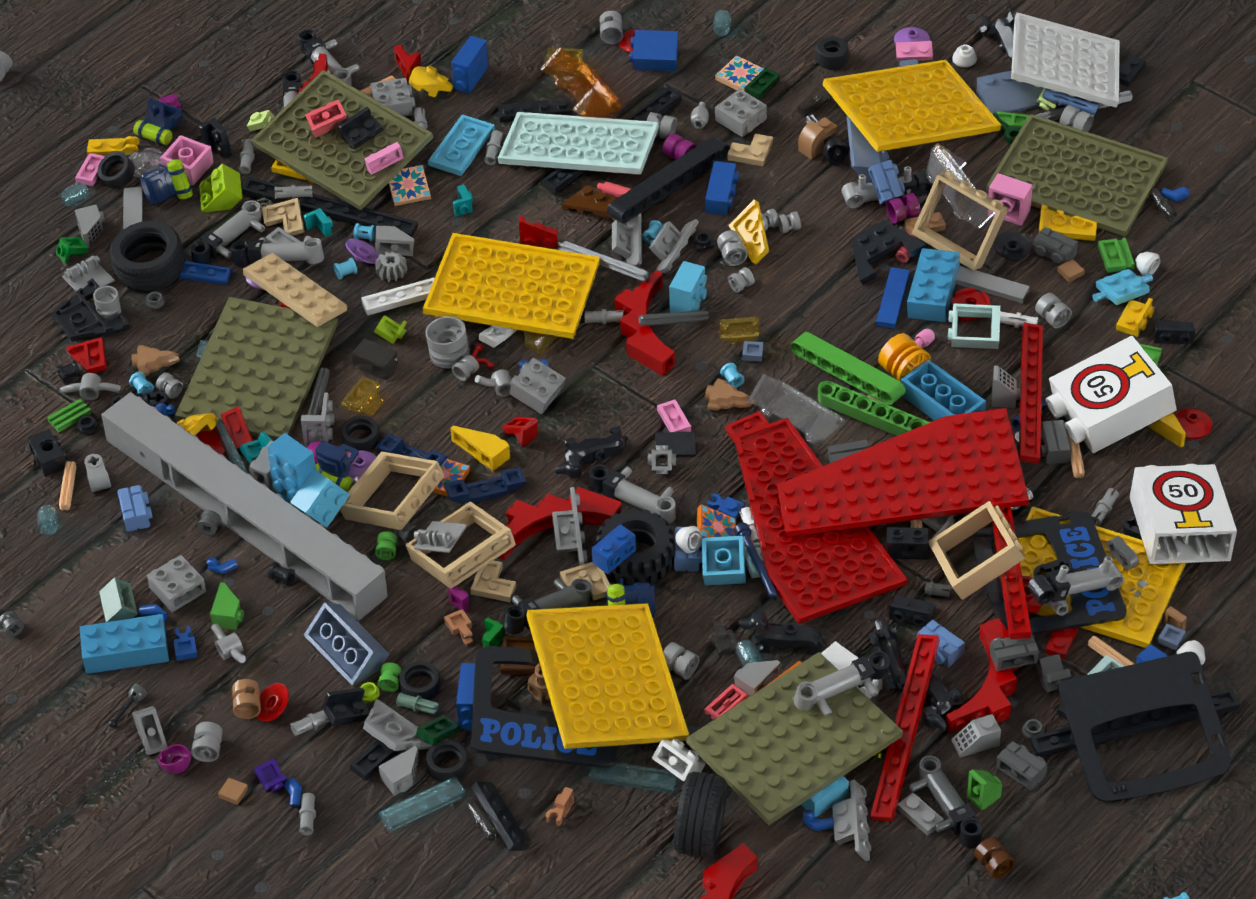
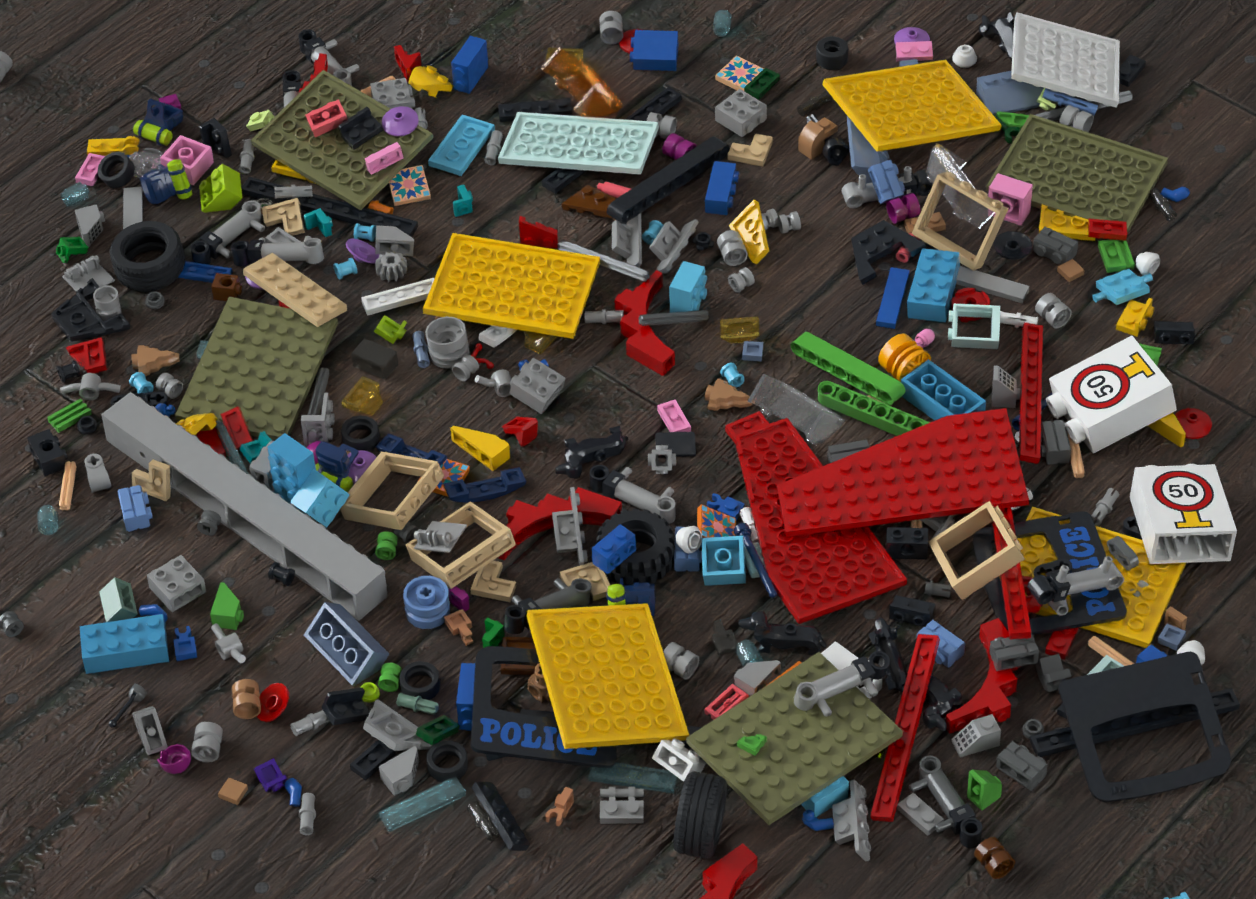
blue arm [207,557,238,574] -> none
light grey plant [691,102,709,129] -> none
none -> tan plate [132,459,170,501]
none -> reddish brown brick [211,273,242,301]
none -> orange pin [368,200,393,215]
none -> medium lavender dish [382,106,419,137]
none -> medium blue wheel [403,576,450,629]
none -> sand blue pin [412,331,430,368]
none -> light grey plate [600,787,644,824]
none -> bright green tile [737,734,767,756]
none -> red plate [1088,218,1127,241]

